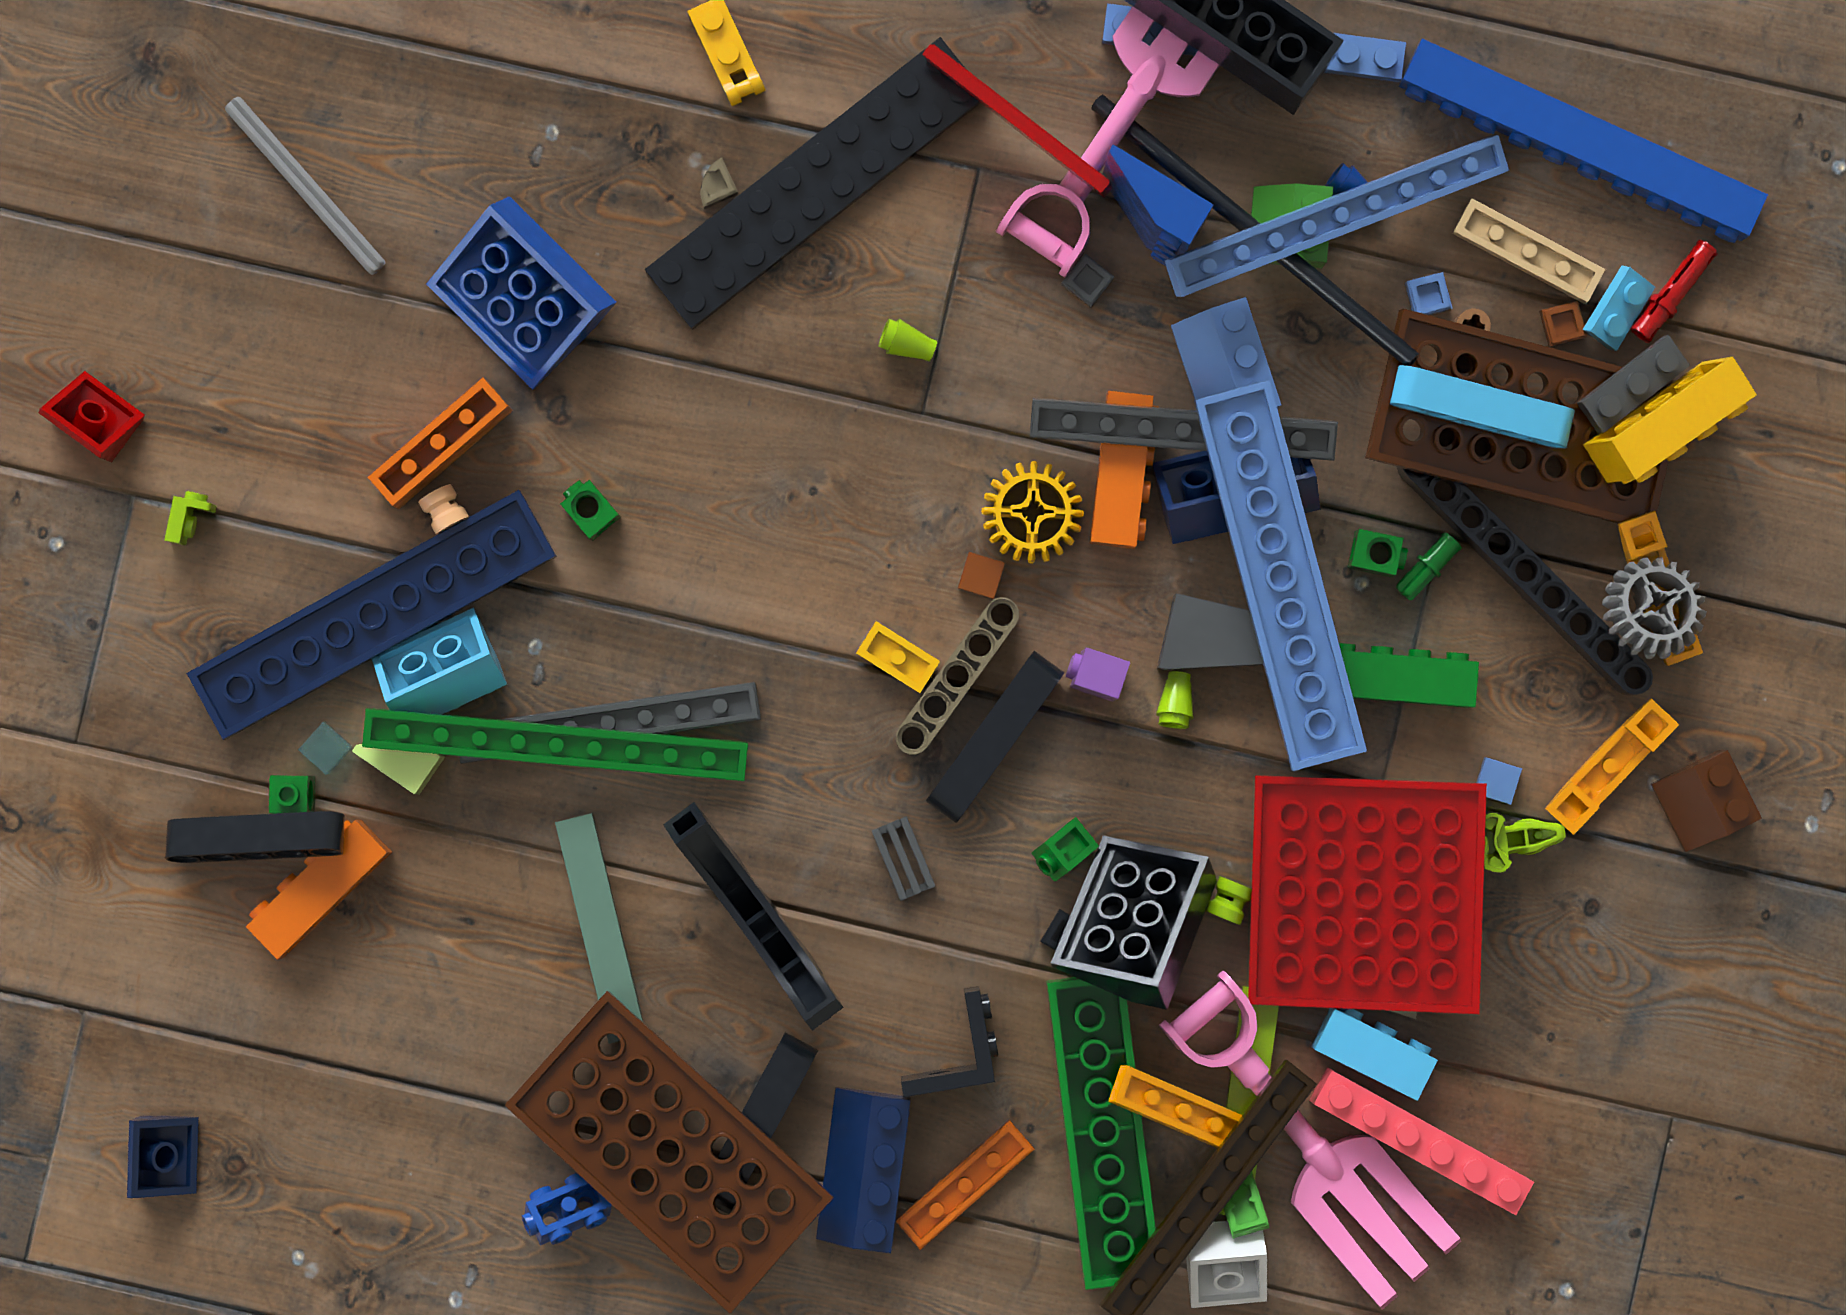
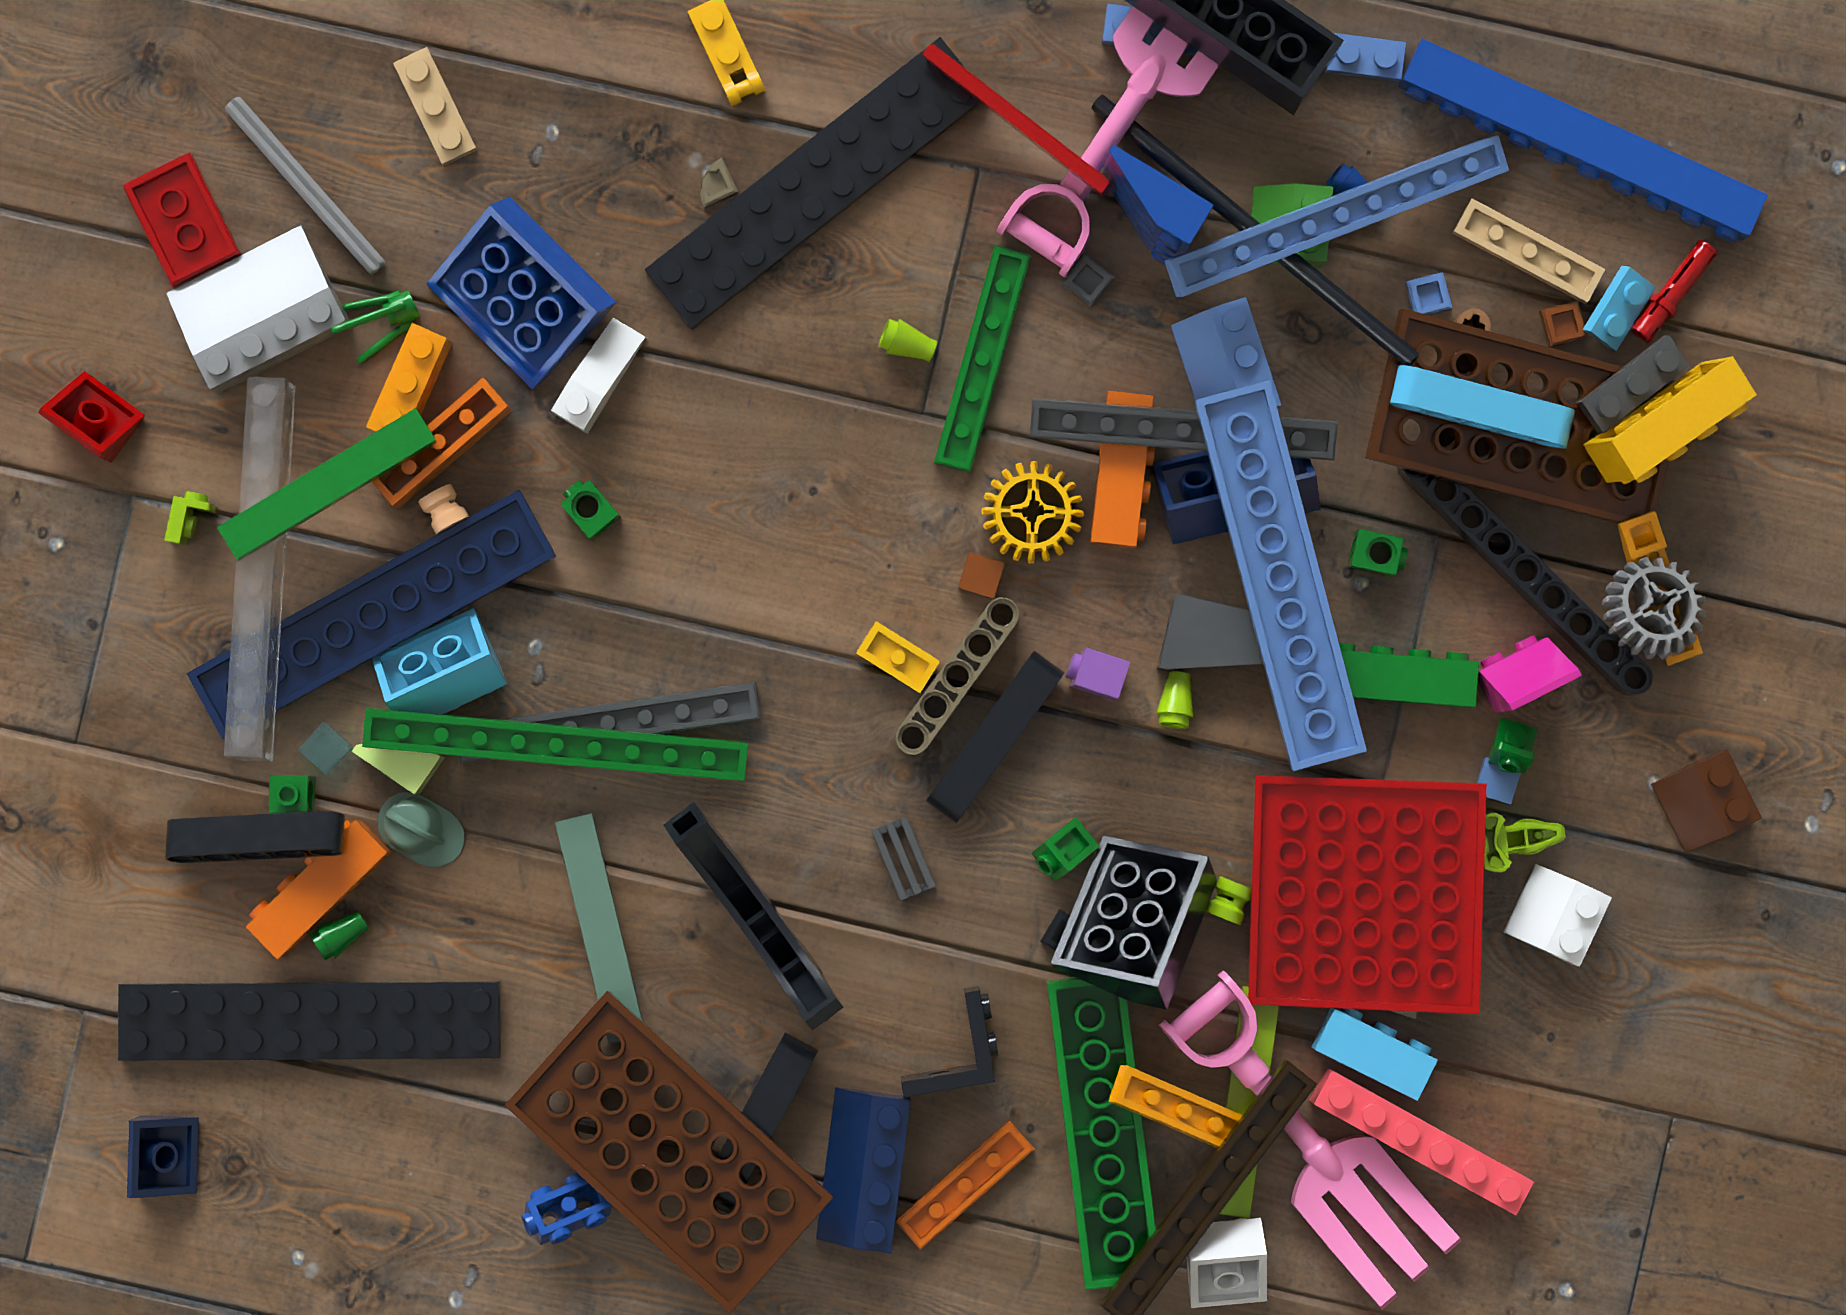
bright green plate [1223,1171,1270,1239] -> none
green axle [1396,532,1462,600] -> none
light orange slope [1545,698,1679,835] -> none
none -> black plate [118,981,500,1061]
none -> red tile [122,152,242,288]
none -> slope [166,225,349,394]
none -> green tile [217,408,437,562]
none -> clear brick [224,377,296,762]
none -> green cone [309,910,369,961]
none -> green plant [332,290,420,364]
none -> light orange brick [366,323,453,432]
none -> sand green piece [378,792,465,867]
none -> tan plate [393,47,477,166]
none -> white slope [551,318,646,434]
none -> green tile [934,245,1031,473]
none -> dark pink slope [1478,635,1582,713]
none -> green bracket [1488,717,1538,774]
none -> white slope [1503,864,1612,967]

